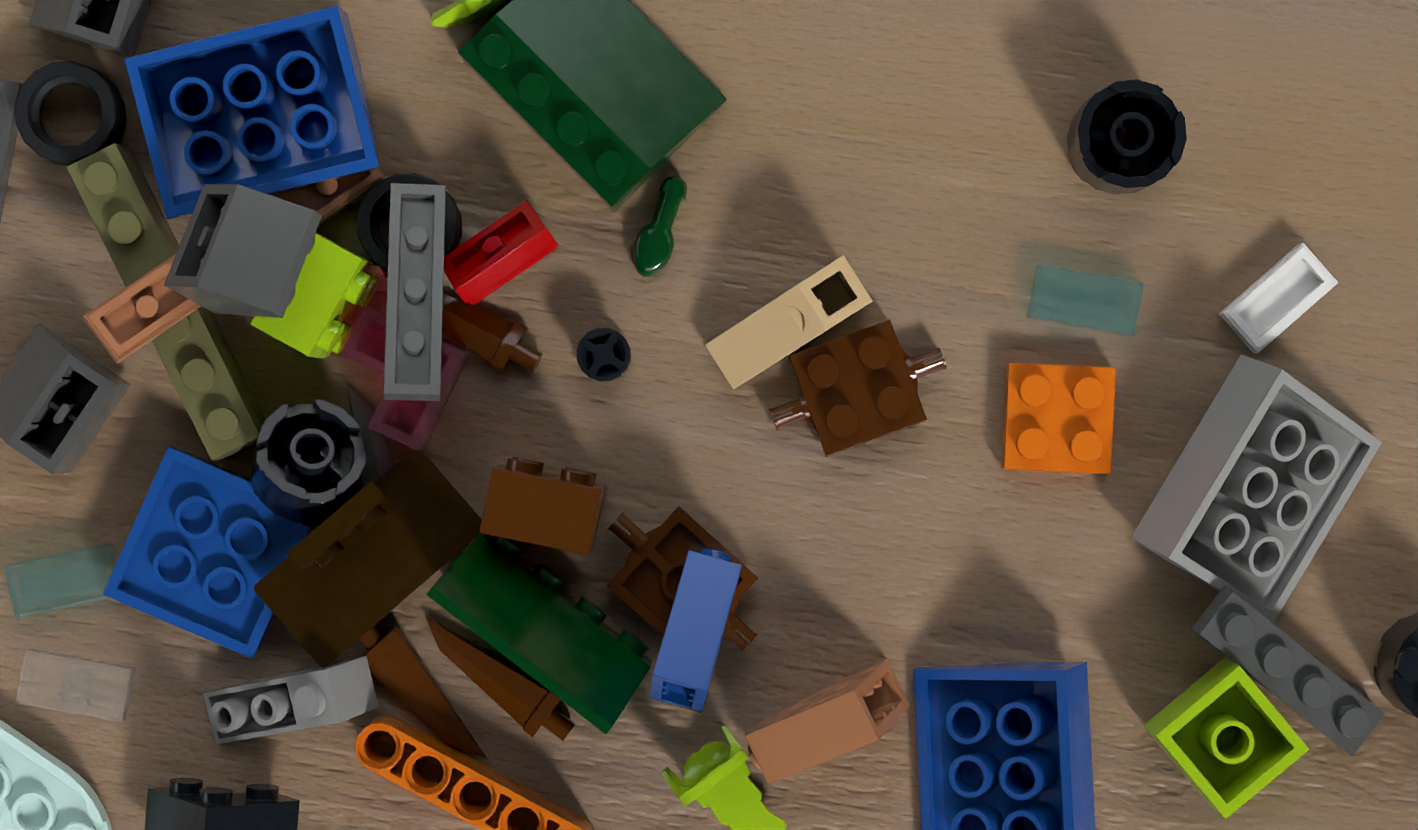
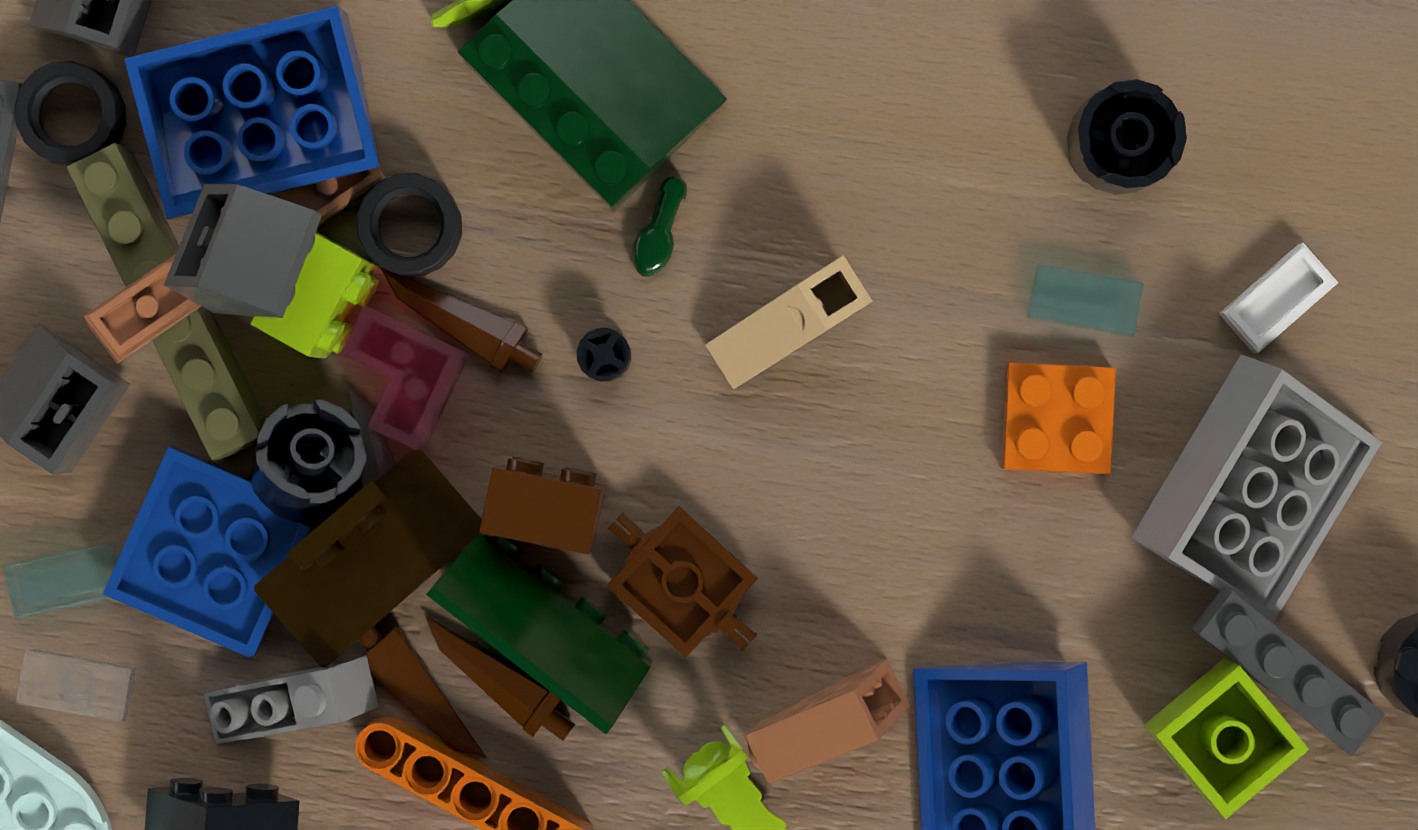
dark grey plate [384,183,446,401] -> none
red panel [444,200,558,305] -> none
blue slope [650,549,742,713] -> none
reddish brown plate [769,320,947,457] -> none

